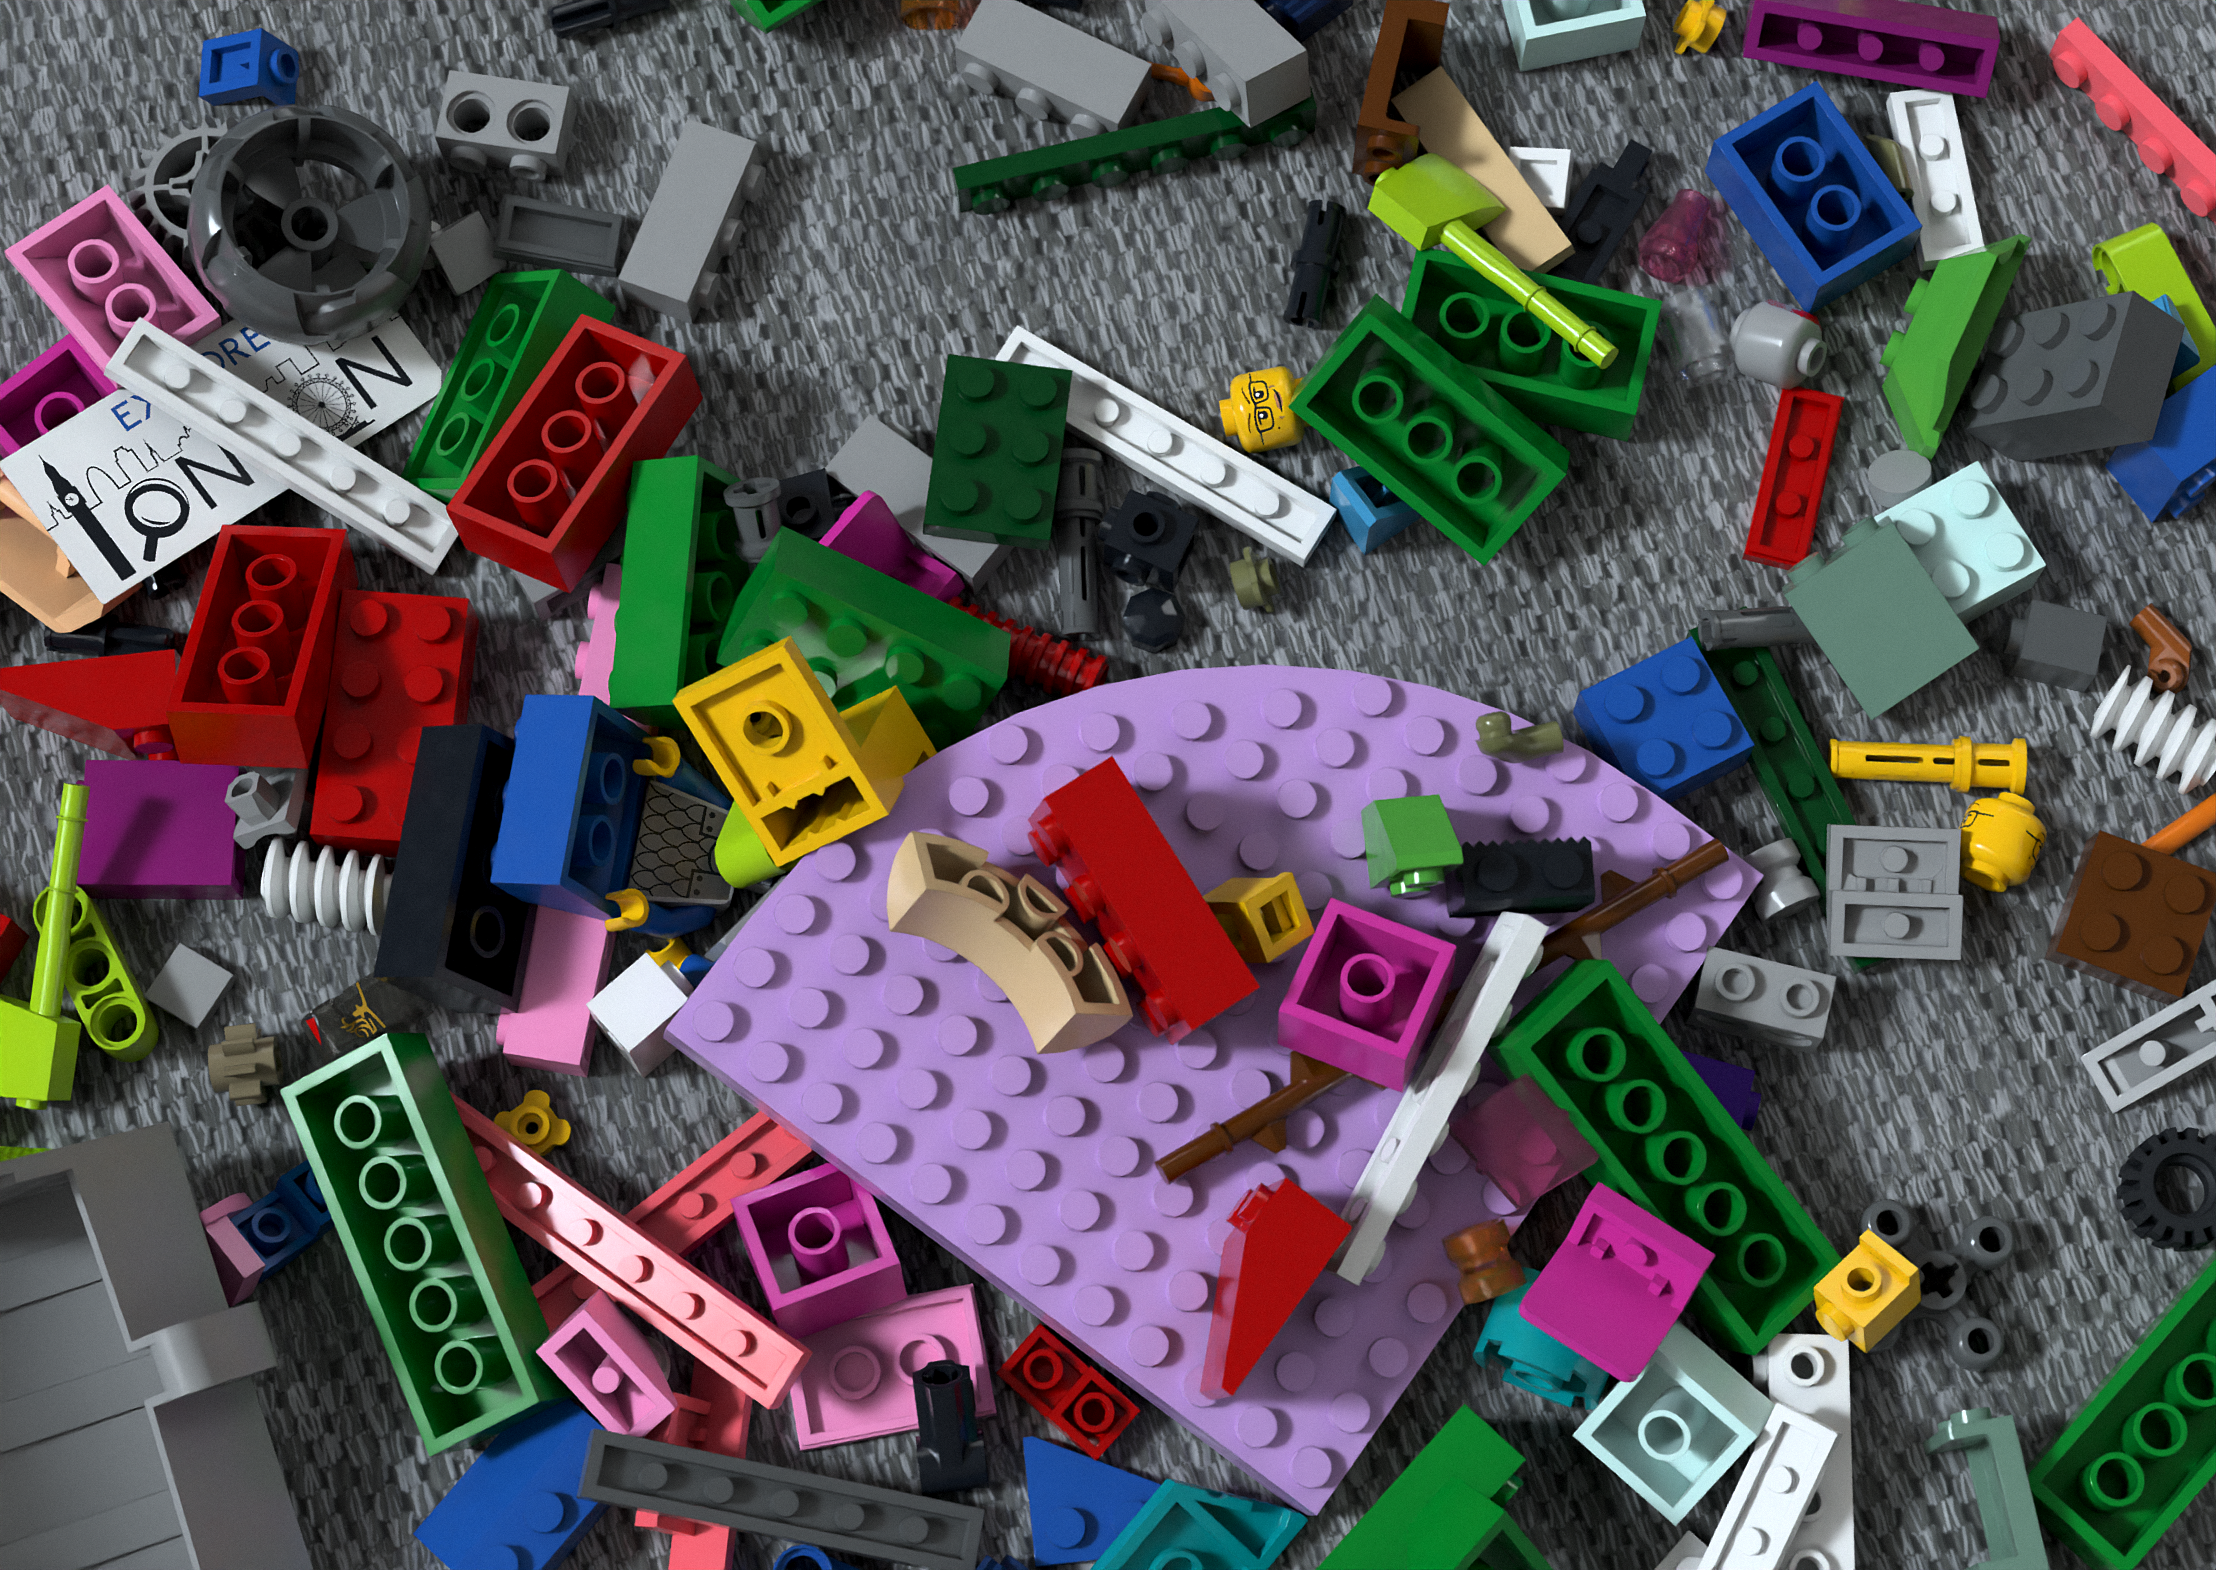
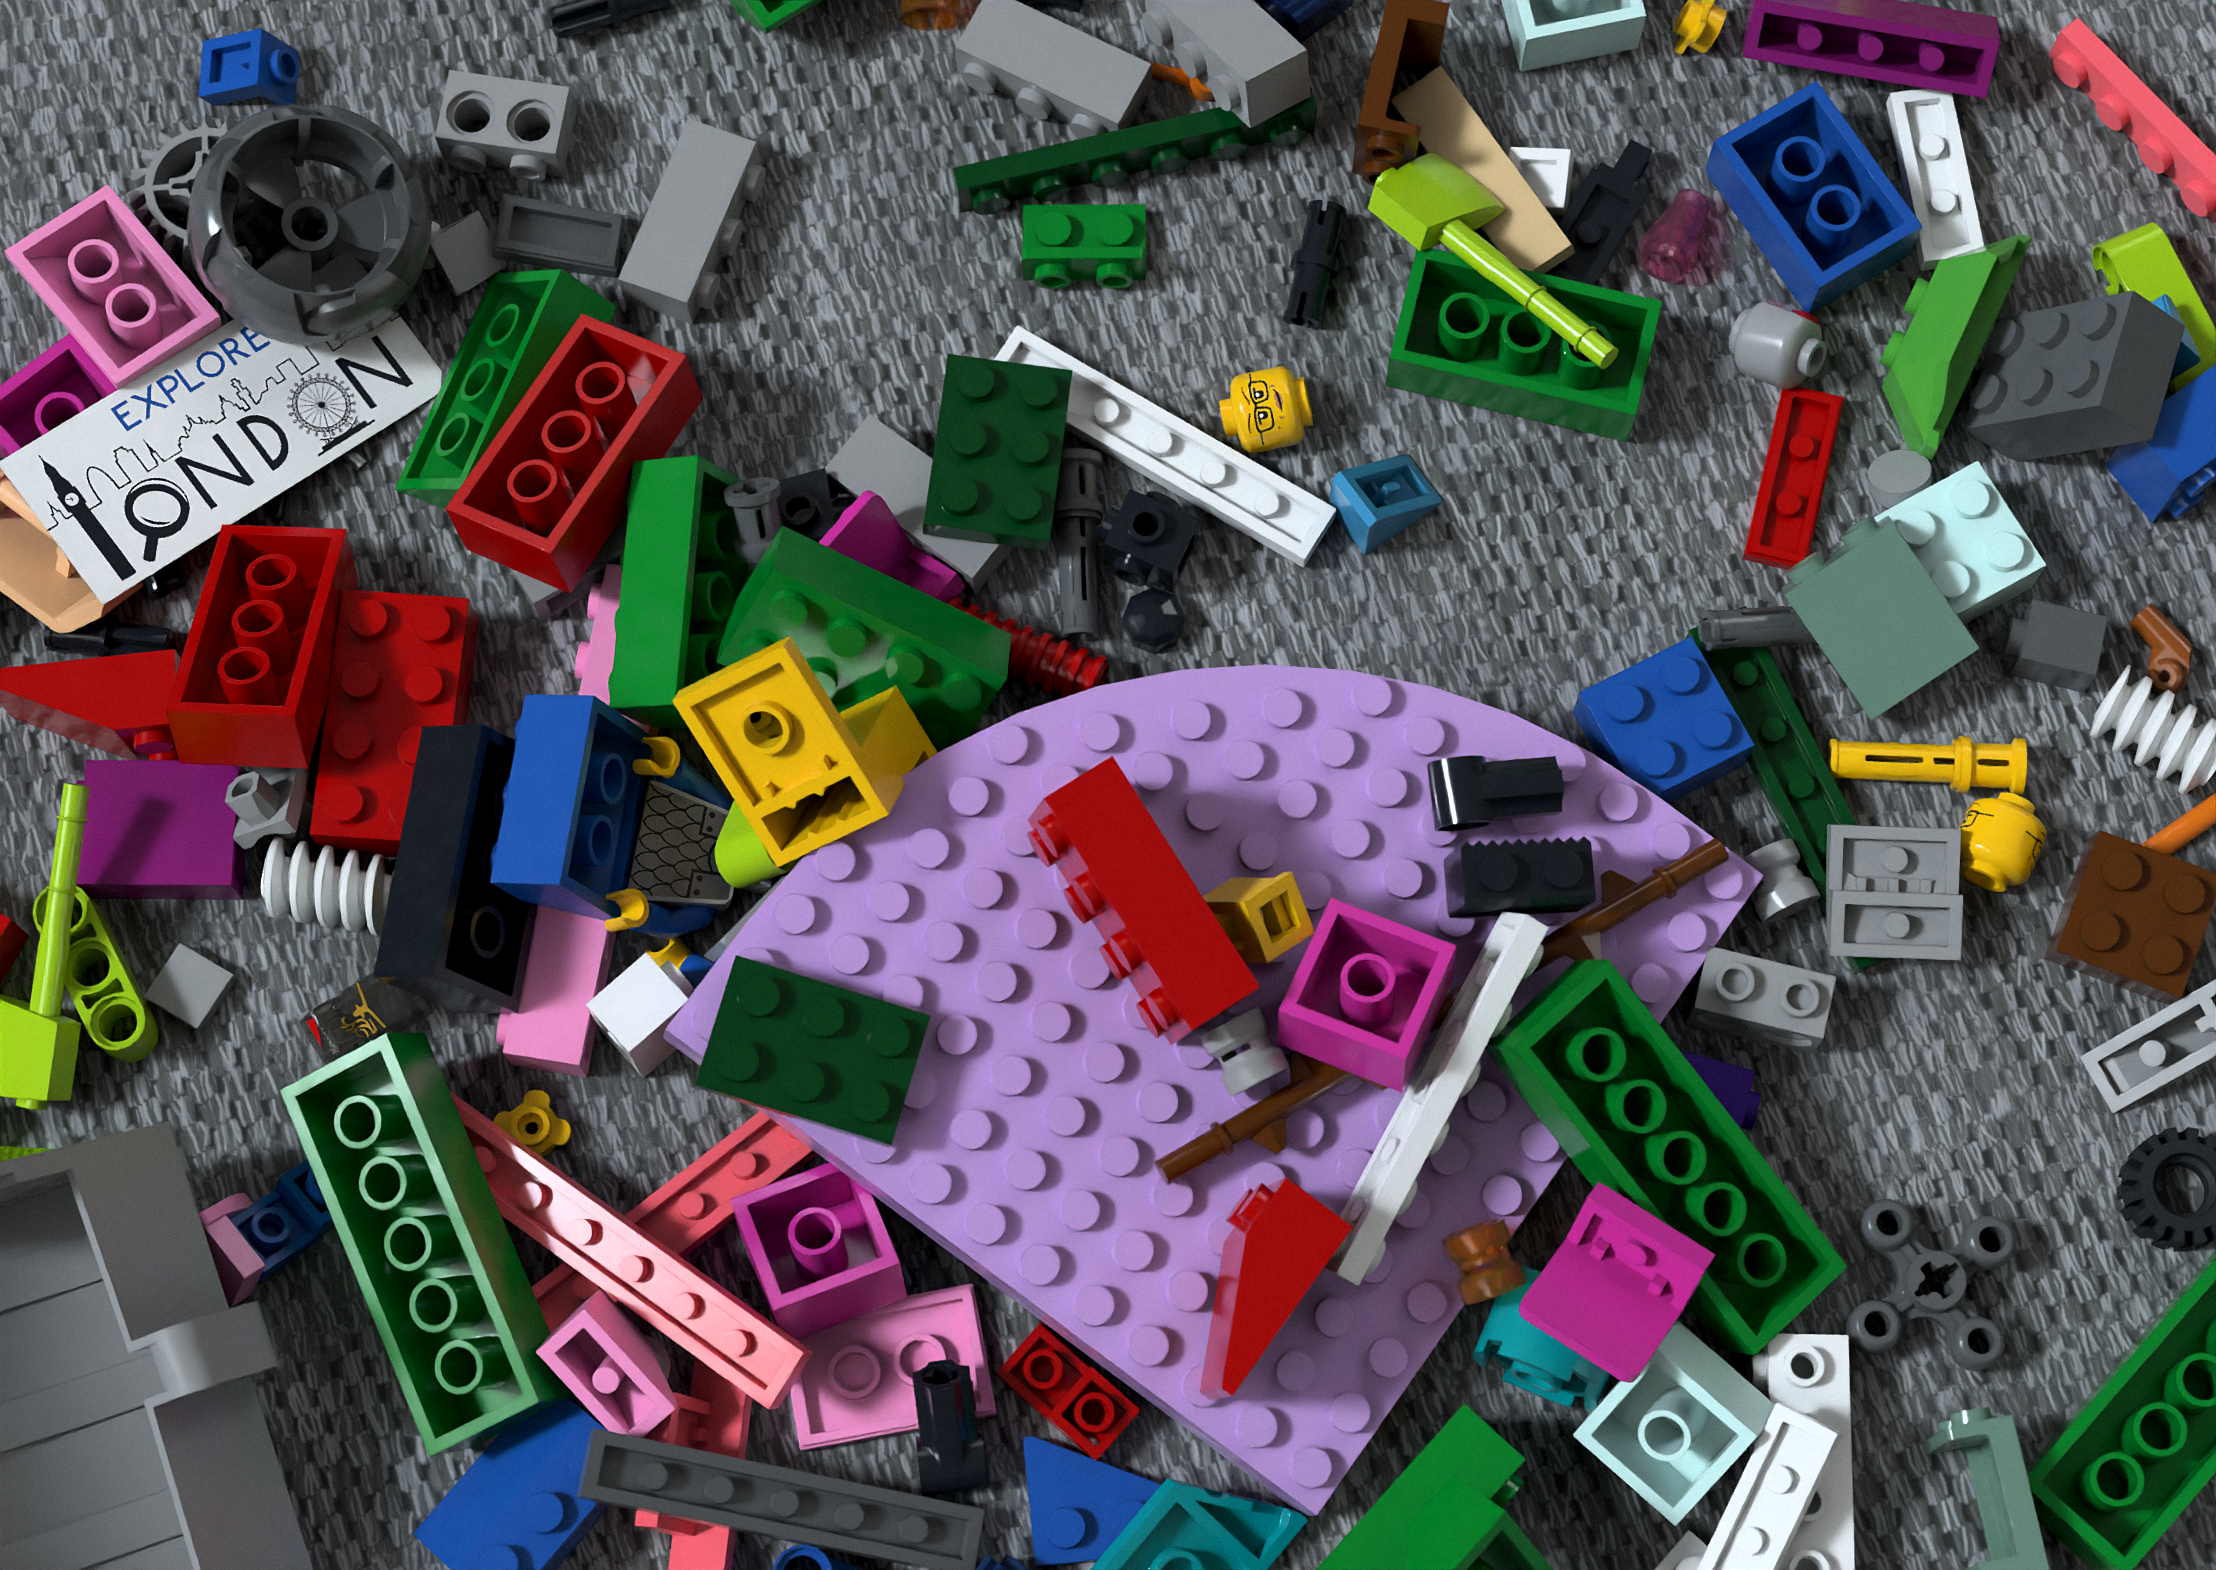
white plate [104,317,459,576] -> none
dark tan gear [208,1023,283,1106] -> none
tan brick [887,831,1133,1054] -> none
olive plate [1230,546,1280,614] -> none
green brick [1288,293,1570,566] -> none
bright green slope [1361,794,1464,898] -> none
clear pink piece [1448,1073,1600,1210] -> none
olive arm [1475,711,1564,764] -> none
clear brick [1658,289,1735,386] -> none
yellow brick [1813,1229,1921,1353] -> none
olive arm [1861,134,1914,201] -> none
none -> dark green plate [694,955,931,1148]
none -> green bracket [1022,204,1146,289]
none -> light grey wheel [1199,1007,1290,1098]
none -> black piece [1427,755,1564,832]

